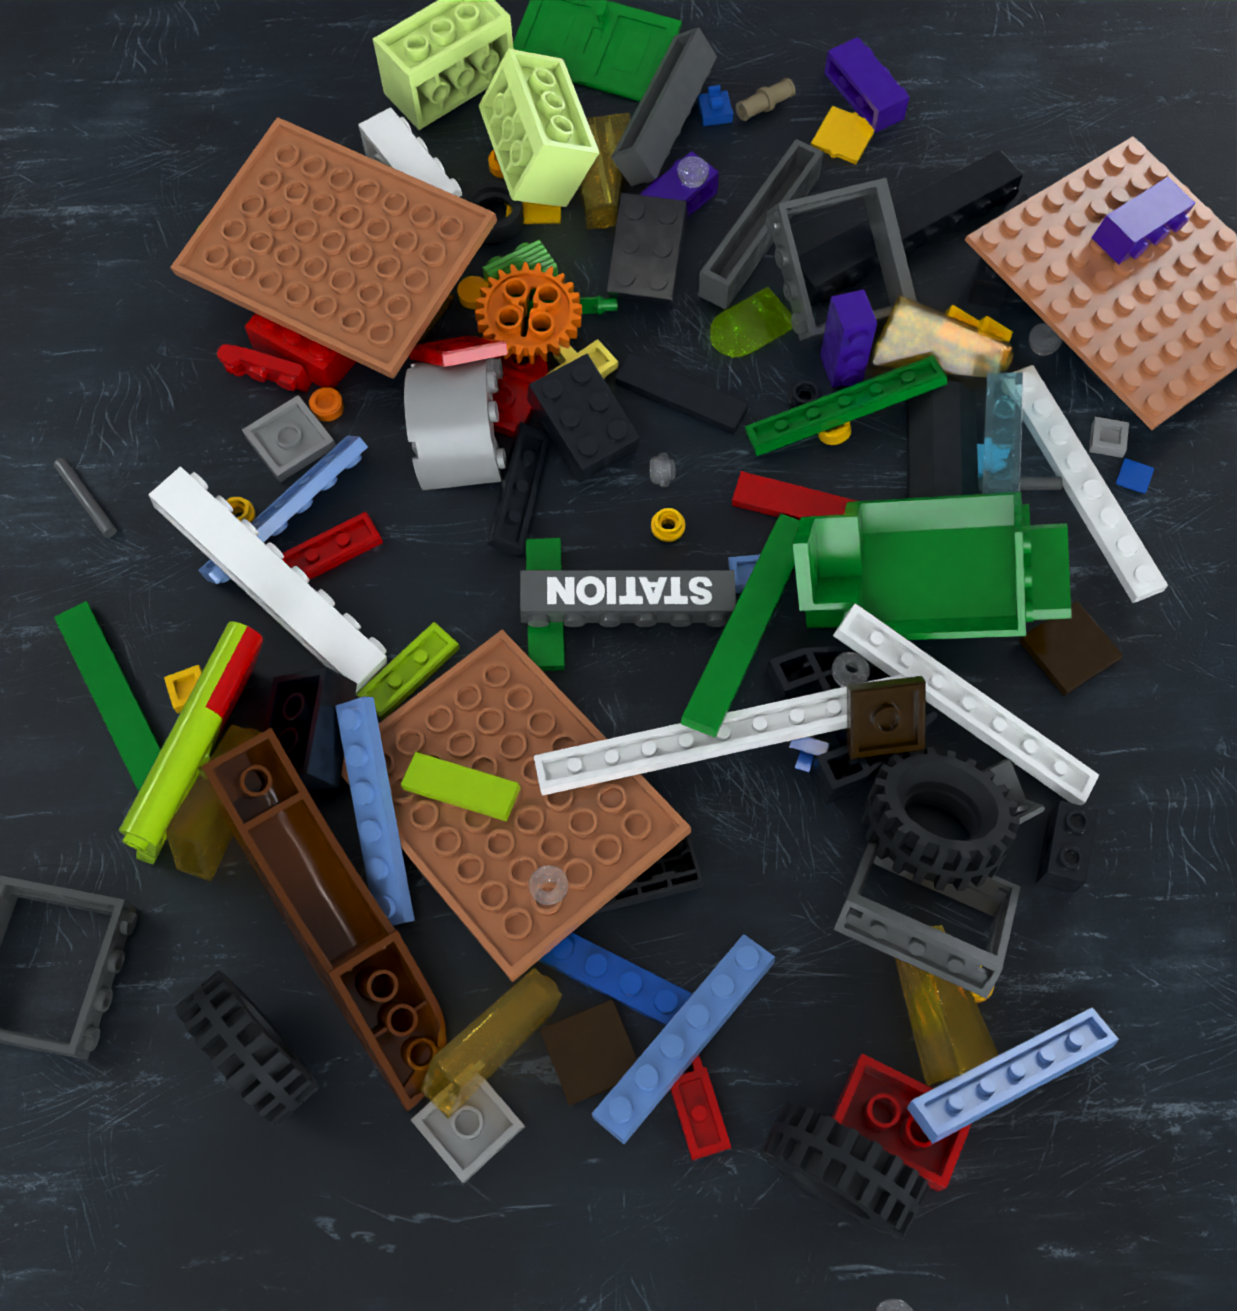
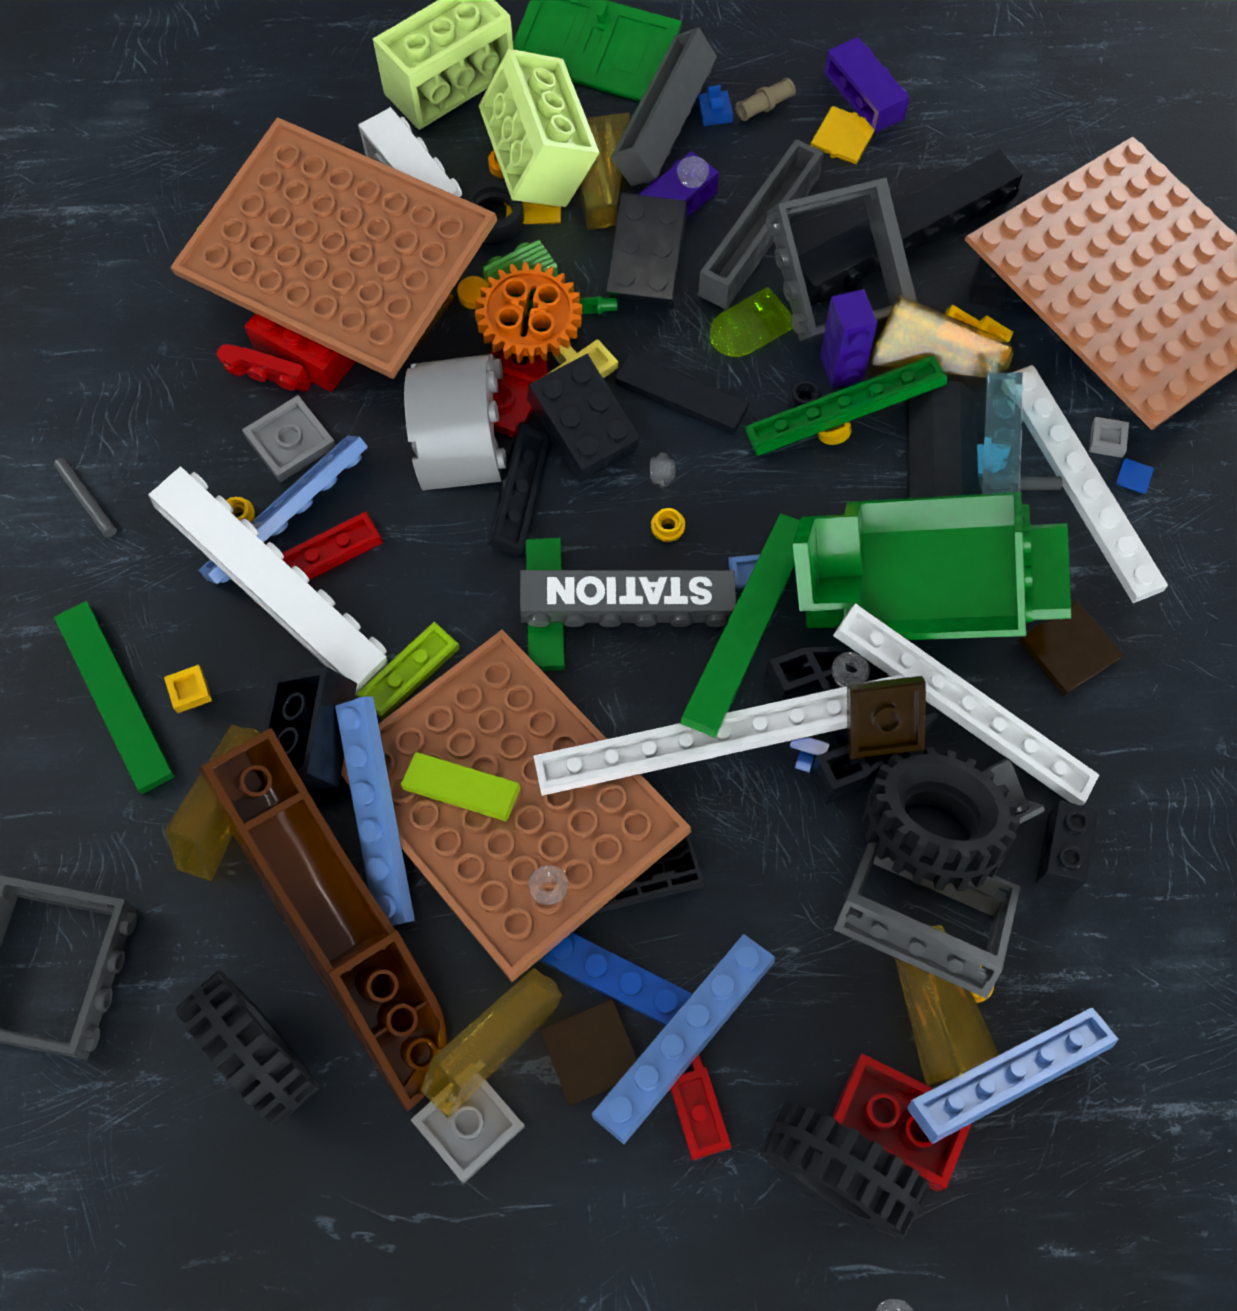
lime piece [118,621,264,864] -> none
orange tile [309,387,344,422] -> none
red tile [409,335,508,367] -> none
red tile [731,471,857,520] -> none
clear plate [1028,323,1062,356] -> none
brick [1091,177,1196,265] -> none

